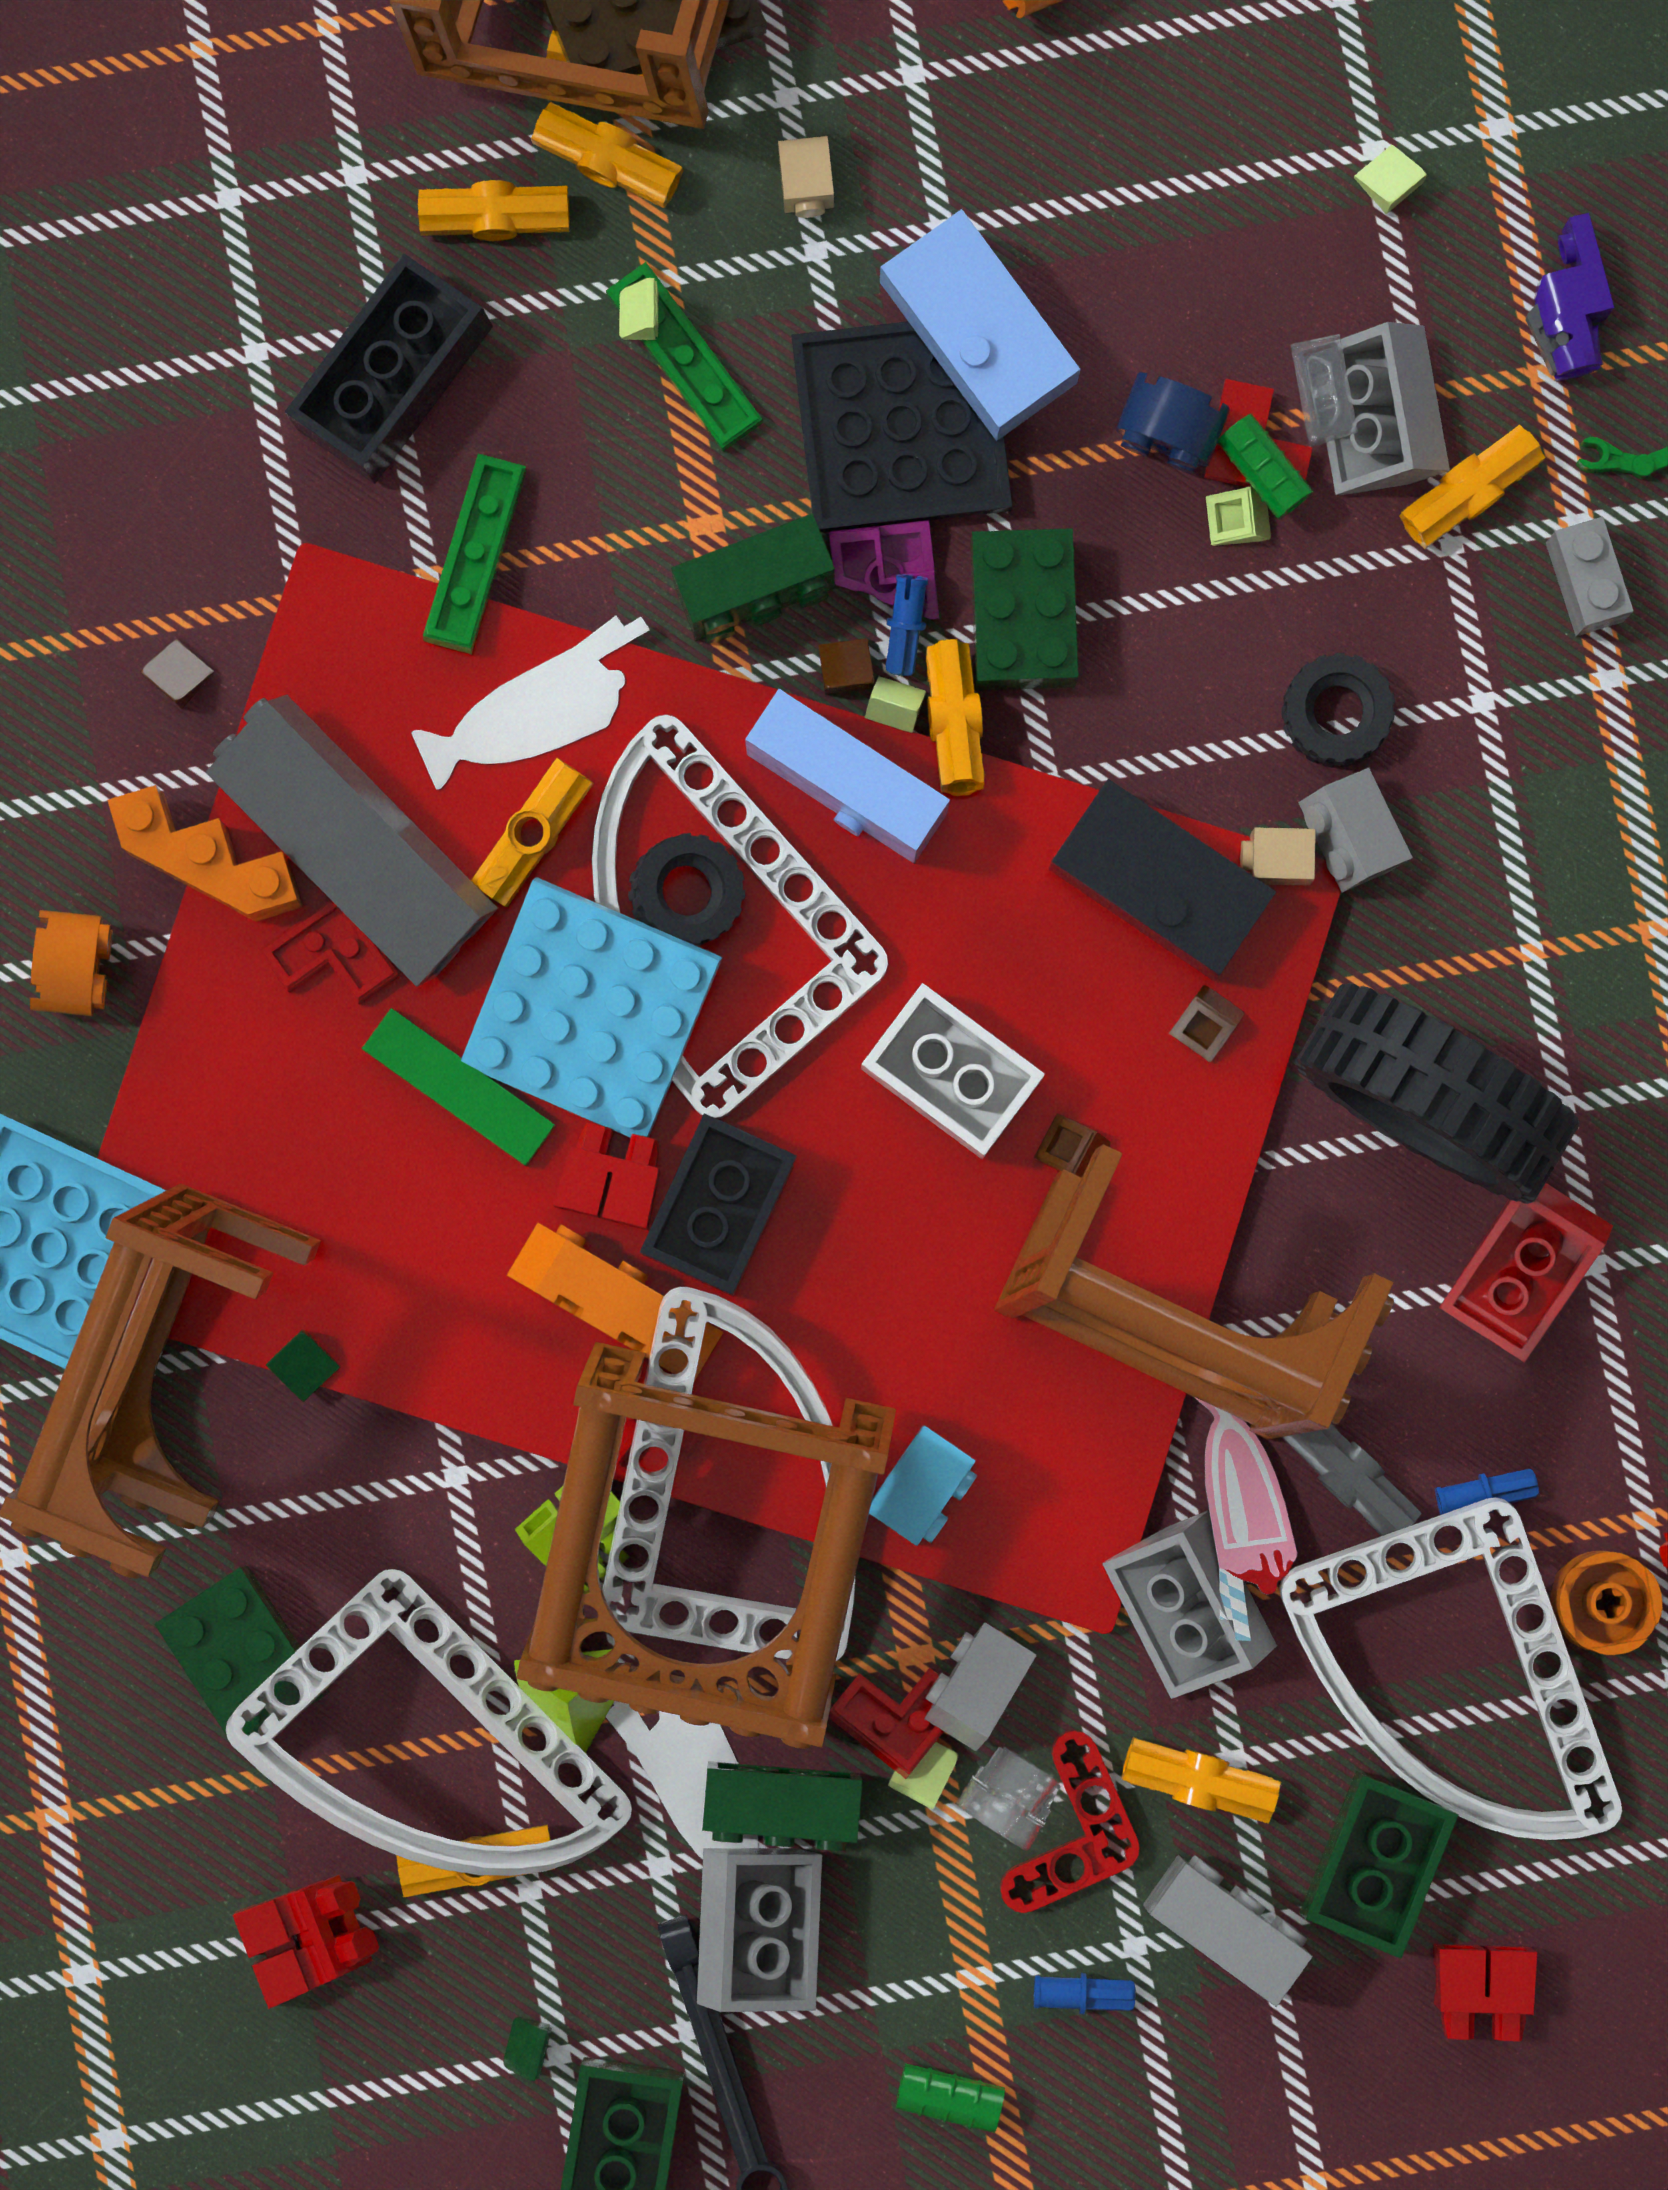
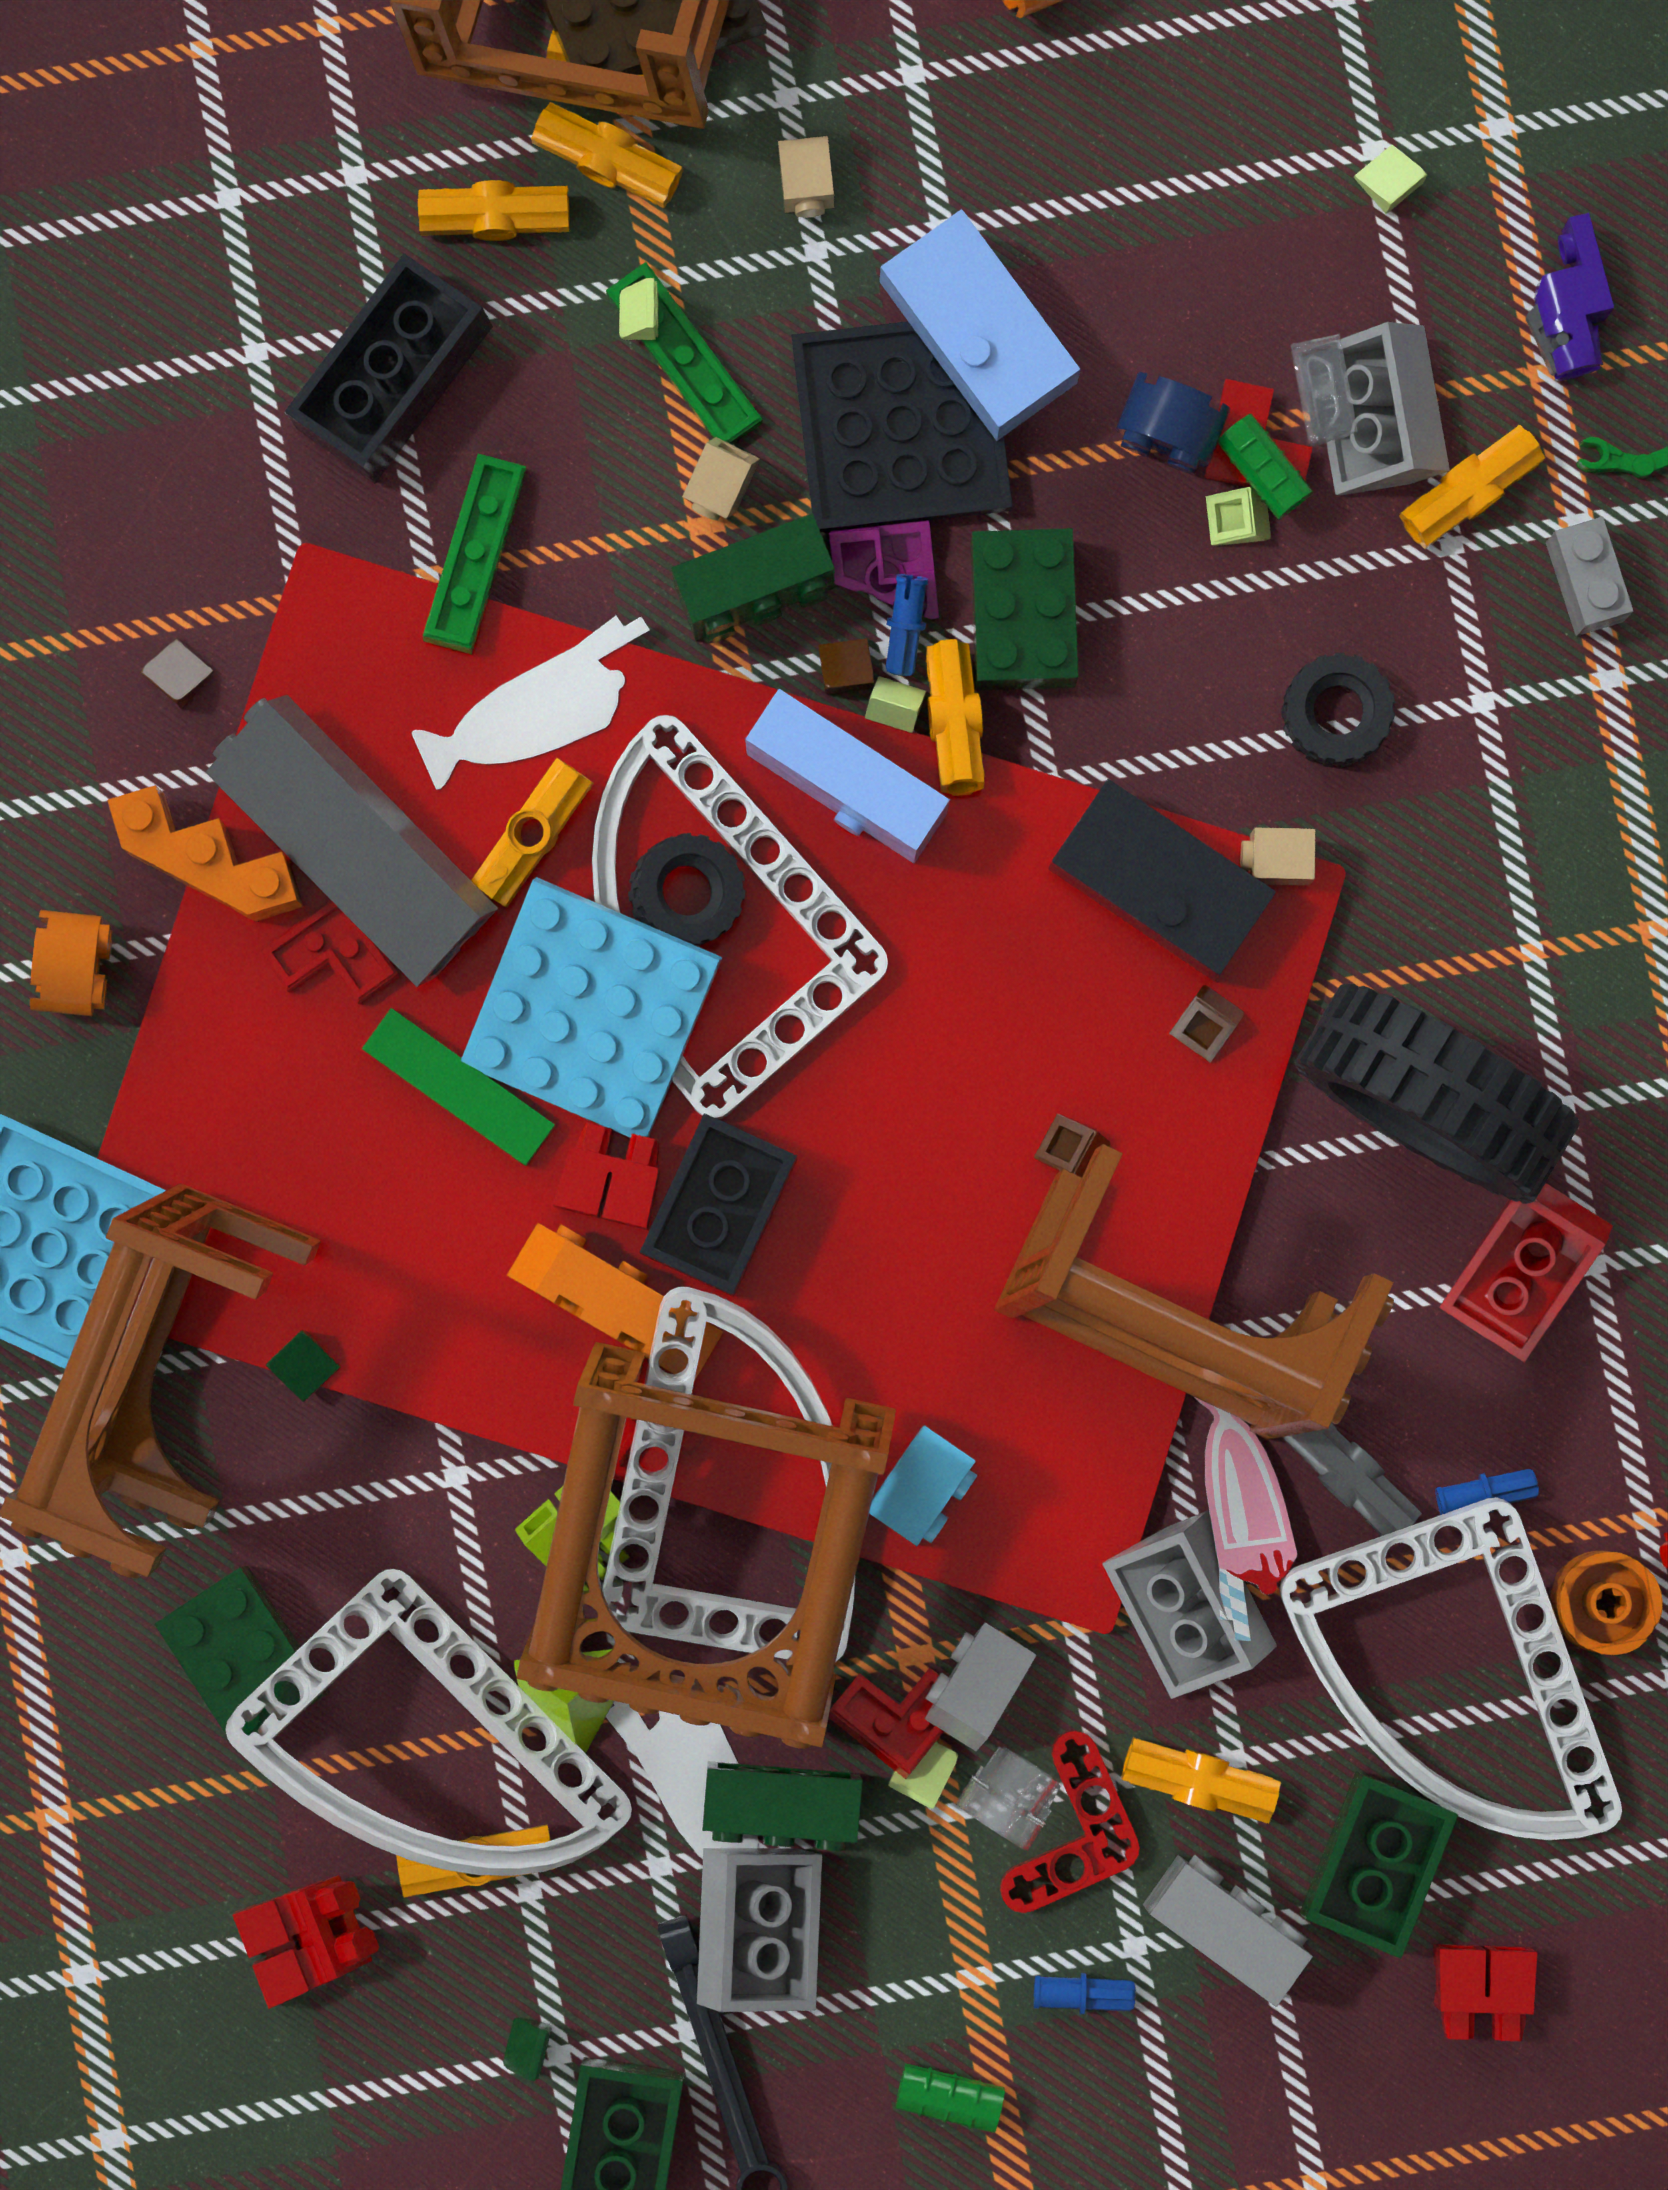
white brick [861,983,1045,1159] -> none
light grey brick [1298,768,1413,892] -> none
none -> tan brick [682,437,760,520]

